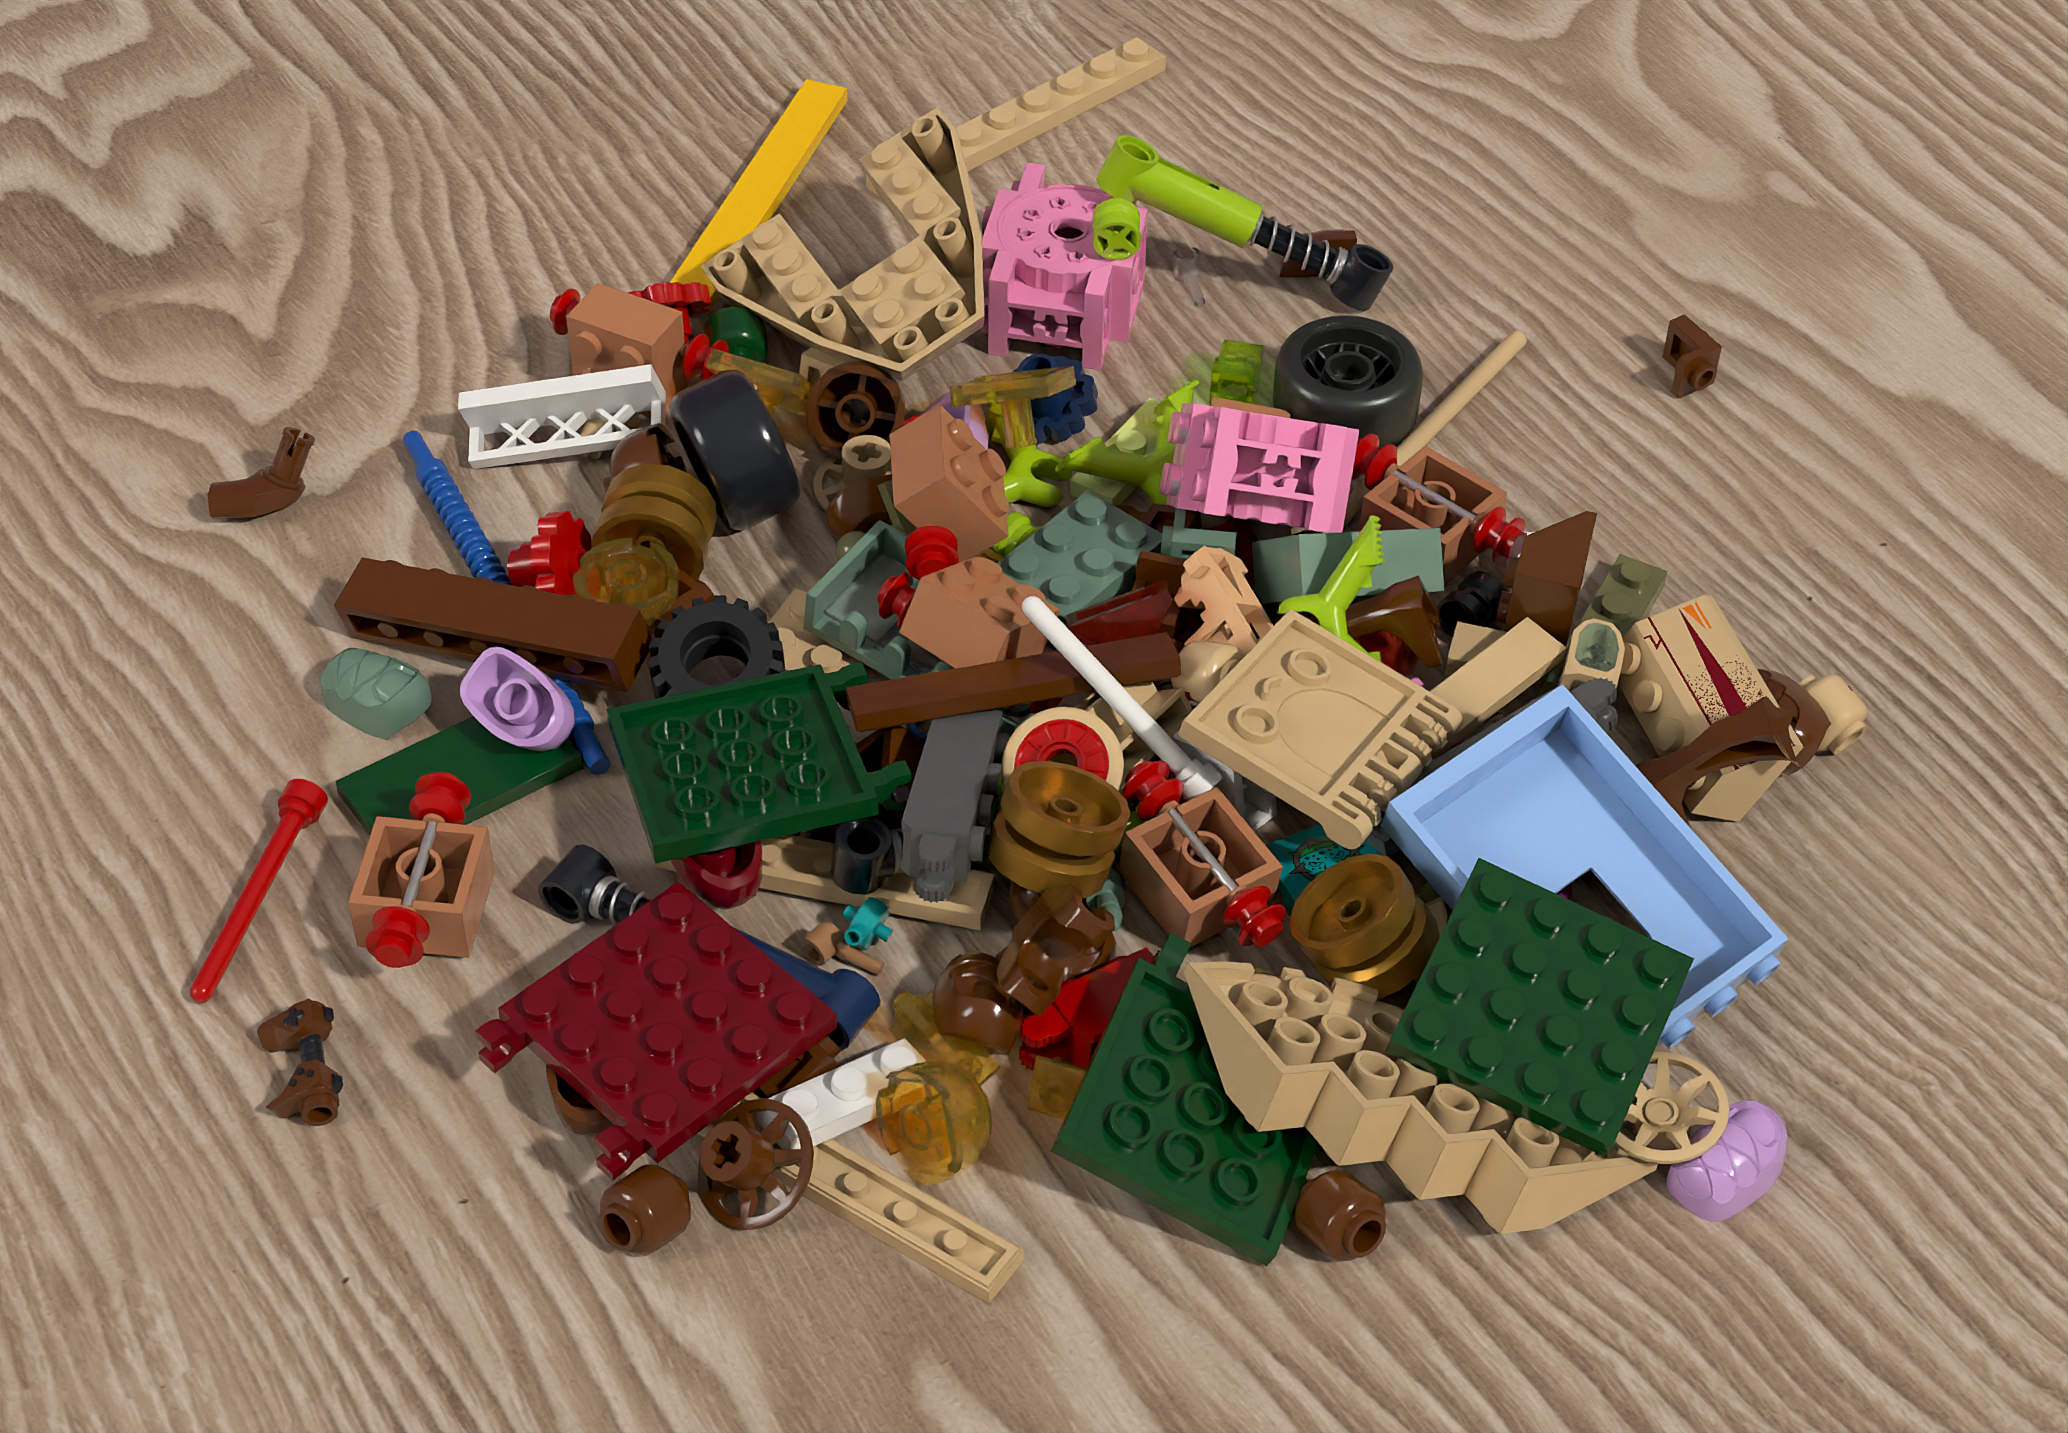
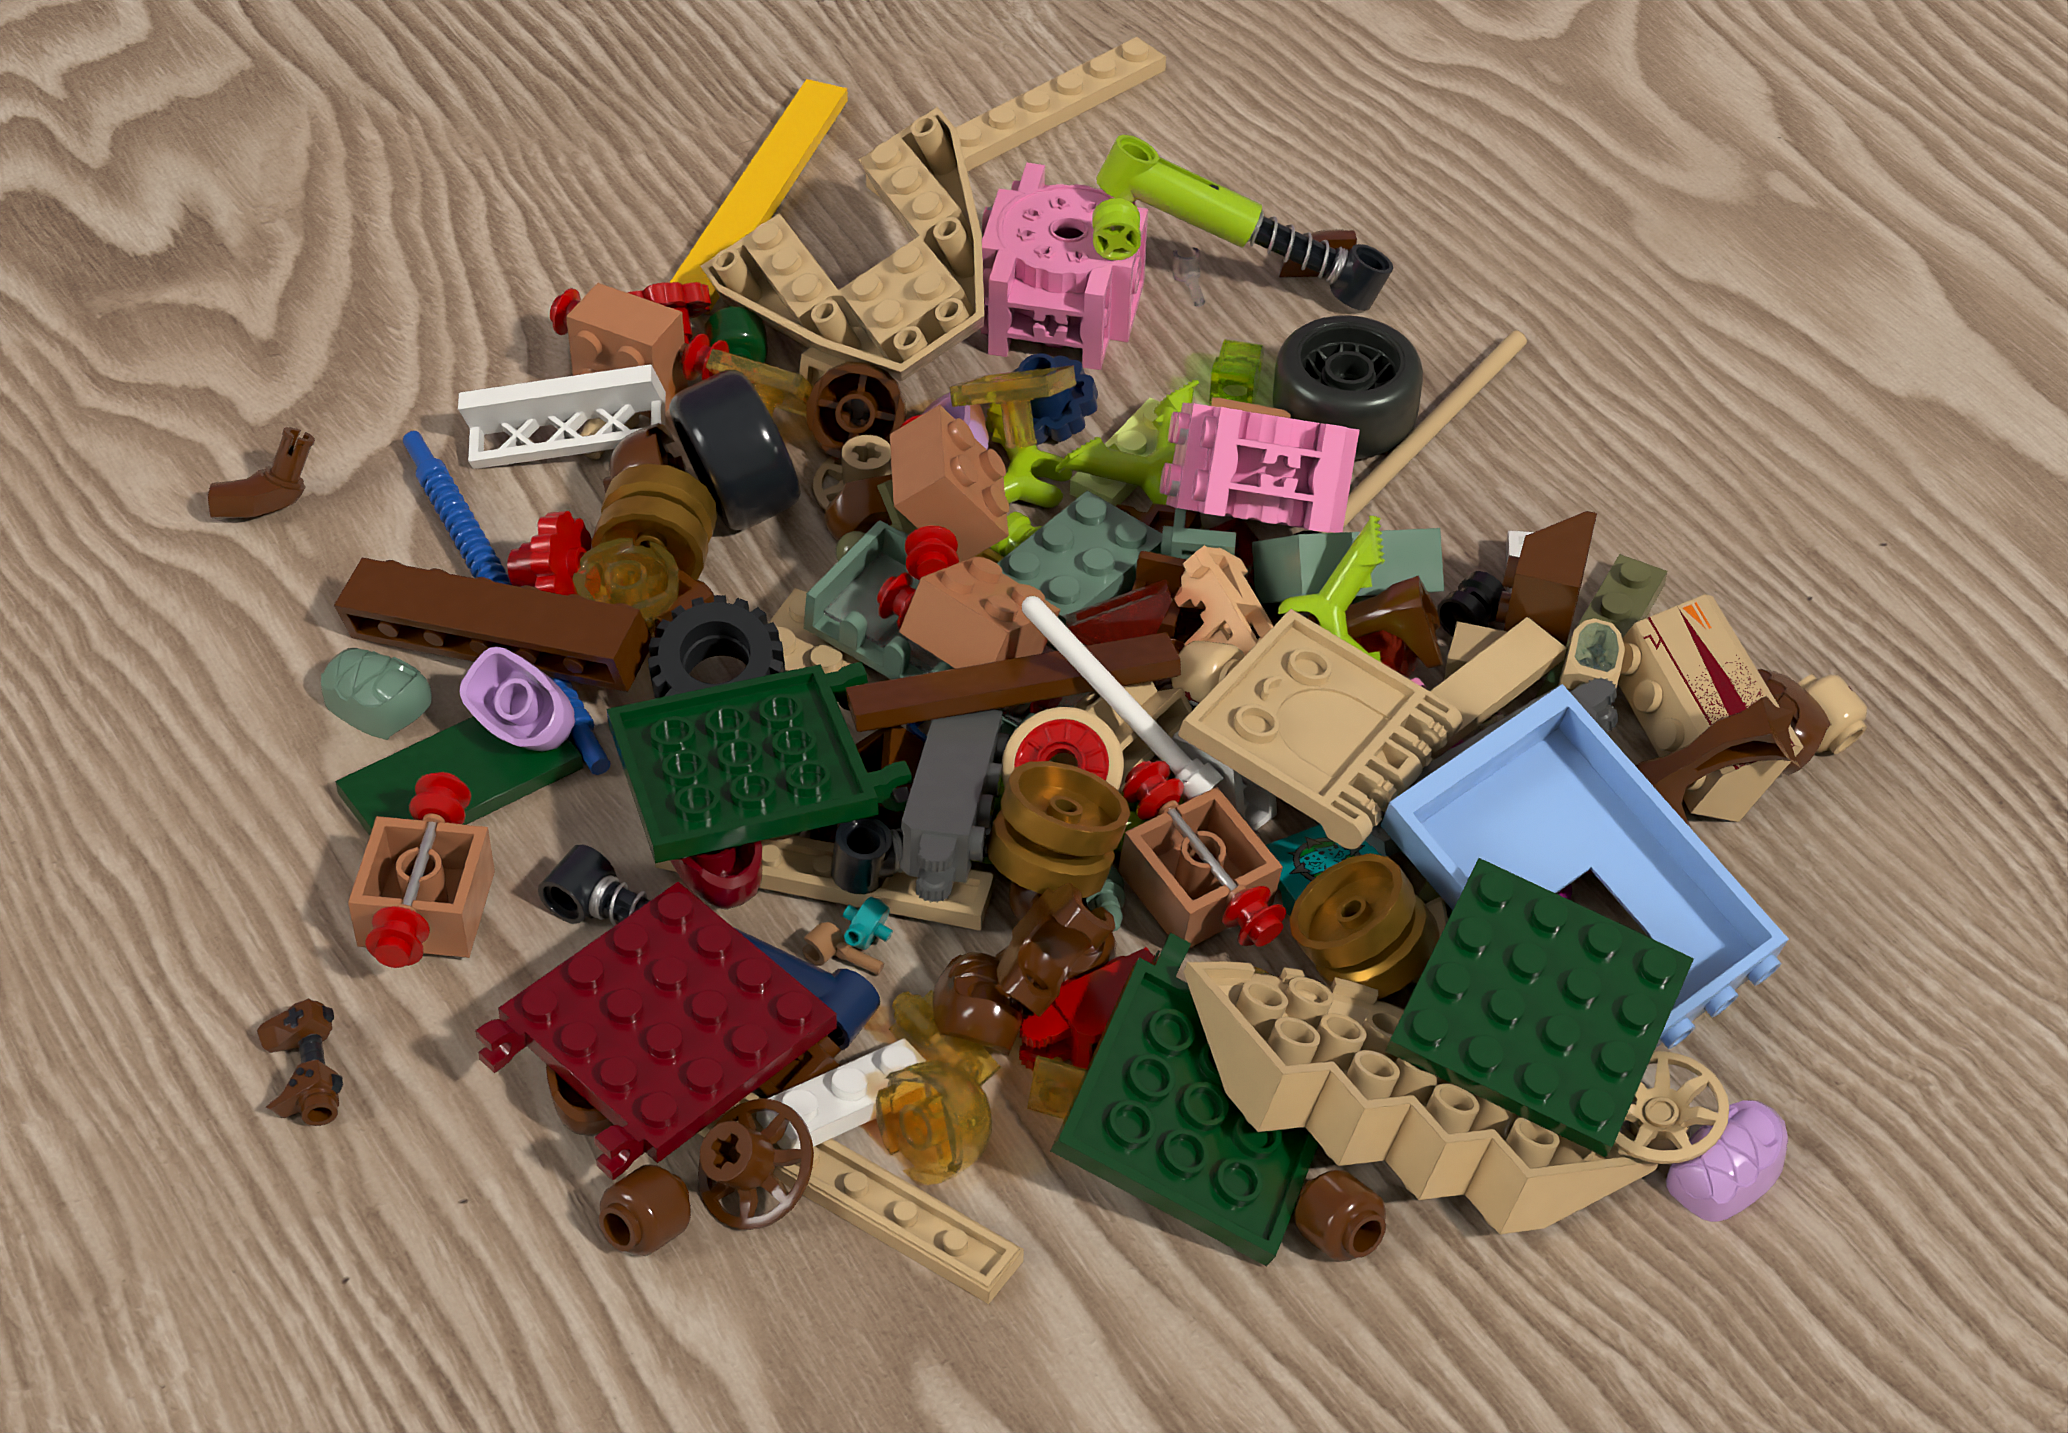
red piece [190,778,328,1003] -> none
nougat brick [1351,433,1527,585] -> none
reddish brown bracket [1662,314,1722,398] -> none

